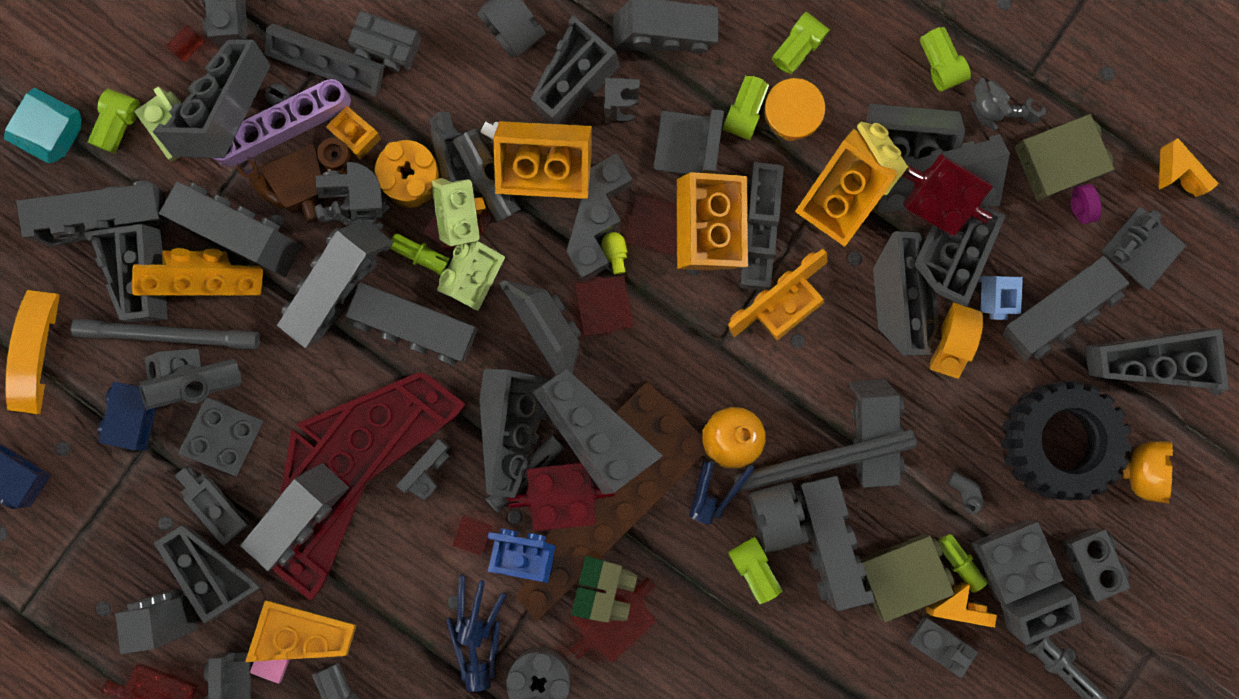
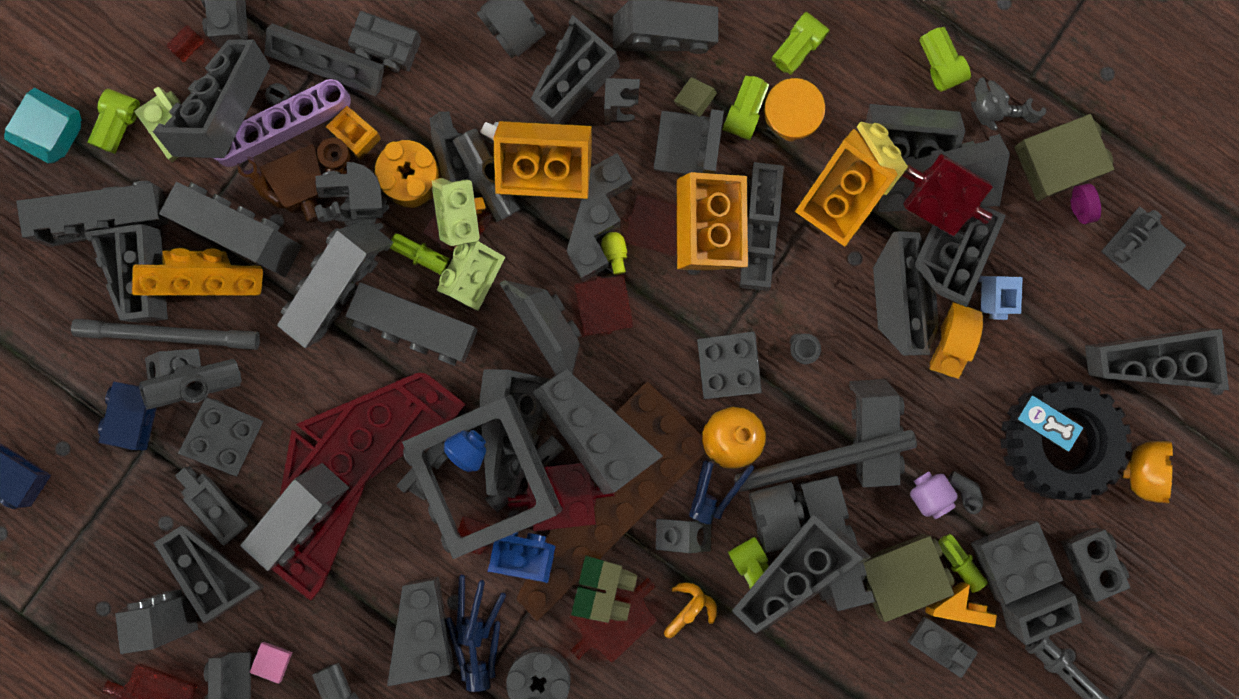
light orange slope [6,290,60,414] -> none
light orange wing [245,600,357,662] -> none
light orange bracket [728,248,828,340] -> none
dark grey brick [1002,256,1129,363] -> none
light orange slope [1158,138,1219,197] -> none
none -> dark grey wedge [387,576,454,686]
none -> dark grey piece [402,394,562,559]
none -> blue cone [444,430,486,472]
none -> dark grey bracket [656,519,712,553]
none -> light orange piece [664,582,717,639]
none -> olive tile [674,77,717,117]
none -> dark grey hinge [697,331,762,399]
none -> dark grey wedge [732,514,871,634]
none -> dark grey plate [790,334,821,364]
none -> lavender head [910,471,957,519]
none -> medium azure sticker [1018,395,1083,452]

